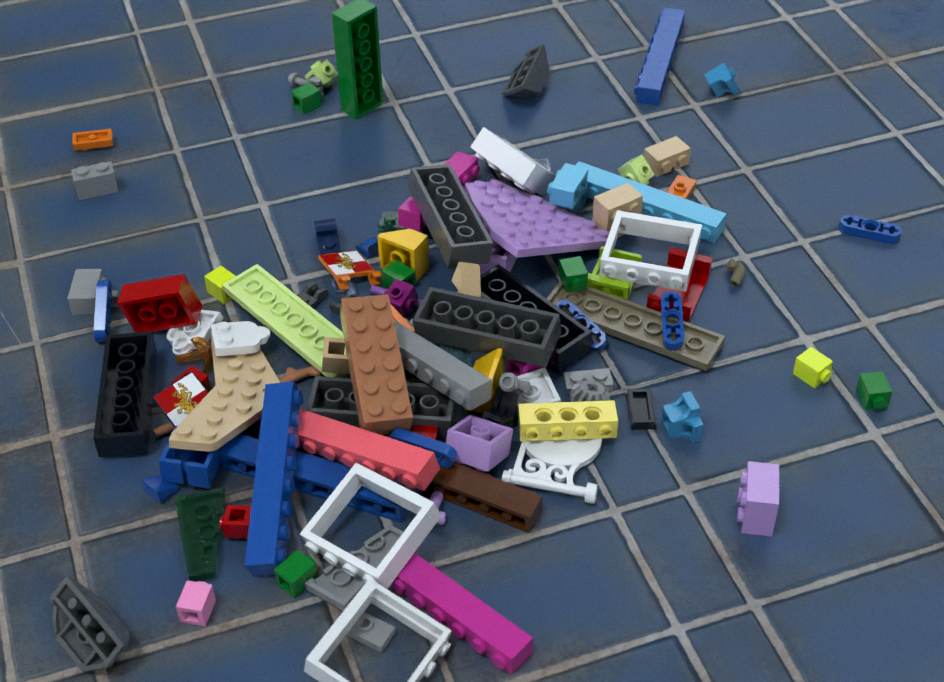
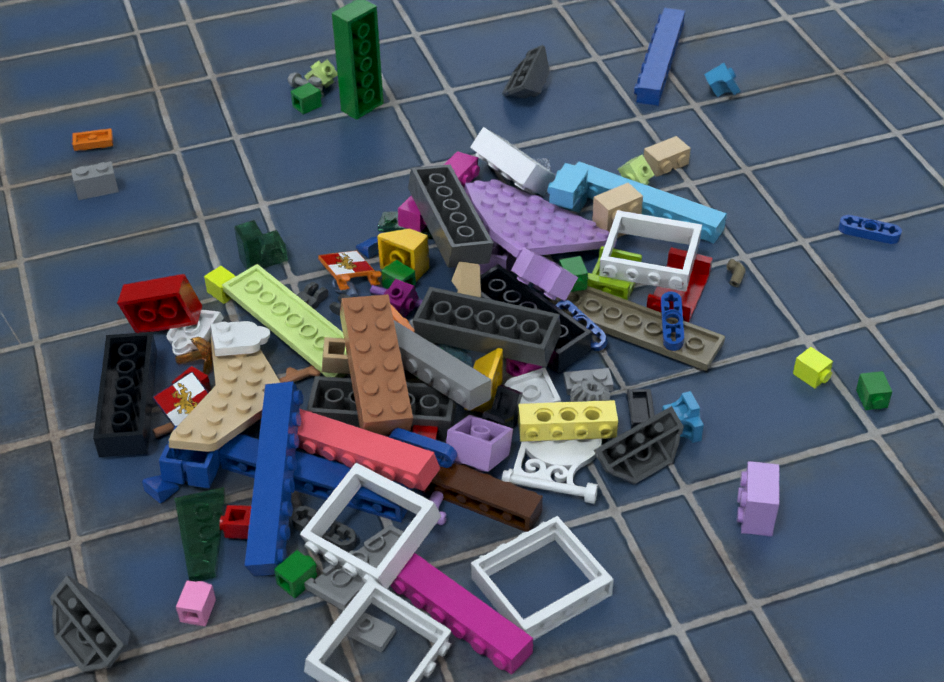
light grey hinge [67,269,119,315] -> none
beam [94,280,112,342] -> none
dark blue brick [314,218,341,255] -> none
light grey hinge [499,372,530,392] -> none
orange plate [667,175,697,200] -> none
none -> clear green brick [234,220,288,270]
none -> dark grey beam [291,506,357,553]
none -> white window [471,516,614,640]
none -> lavender brick [511,247,578,301]
none -> dark grey wedge [593,406,684,485]

